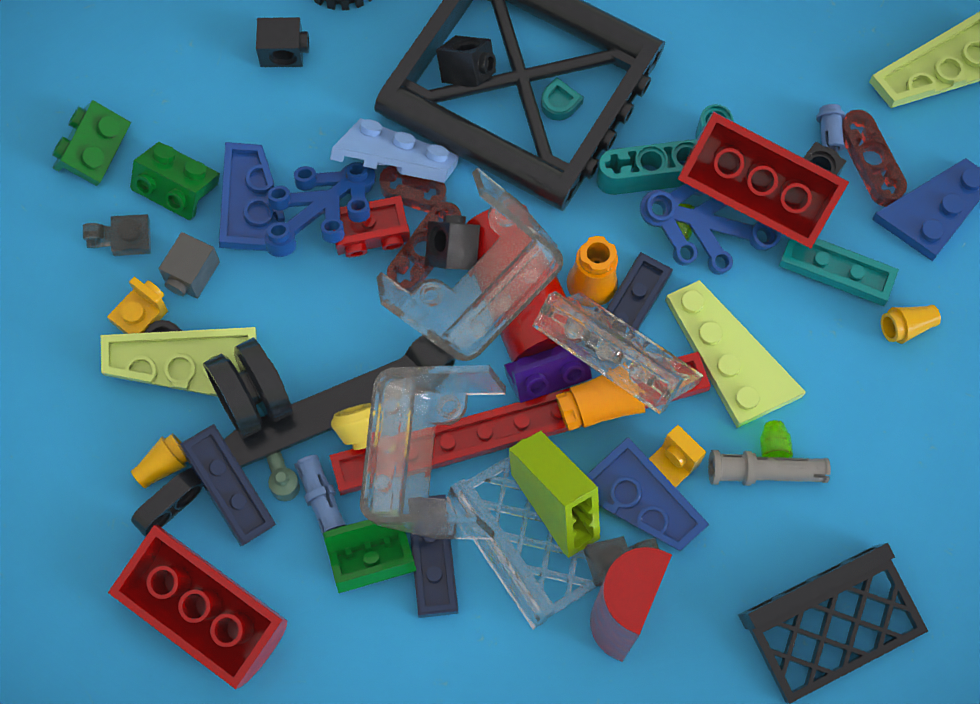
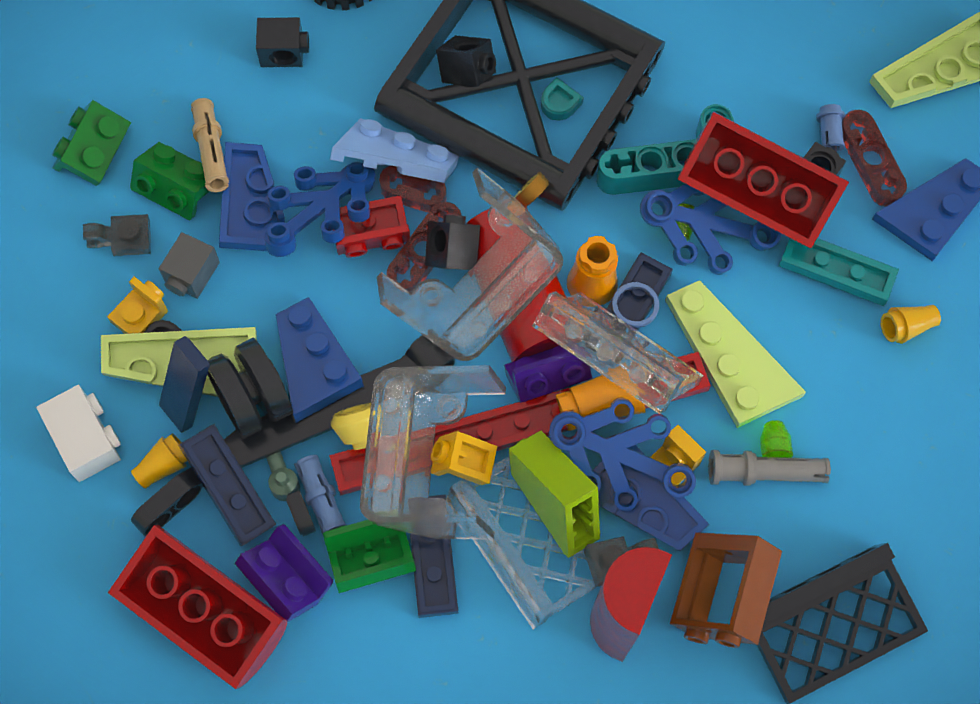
none -> white brick [36,384,121,482]
none -> dark blue tile [159,336,210,433]
none -> tan pin [191,98,229,193]
none -> dark purple bracket [234,524,333,622]
none -> blue wing [276,297,364,423]
none -> black tile [286,490,316,536]
none -> yellow bracket [431,431,497,486]
none -> pearl gold tile [514,172,549,207]
none -> blue plant [549,398,696,511]
none -> medium blue piece [612,282,659,328]
none -> dark orange window [670,532,782,648]

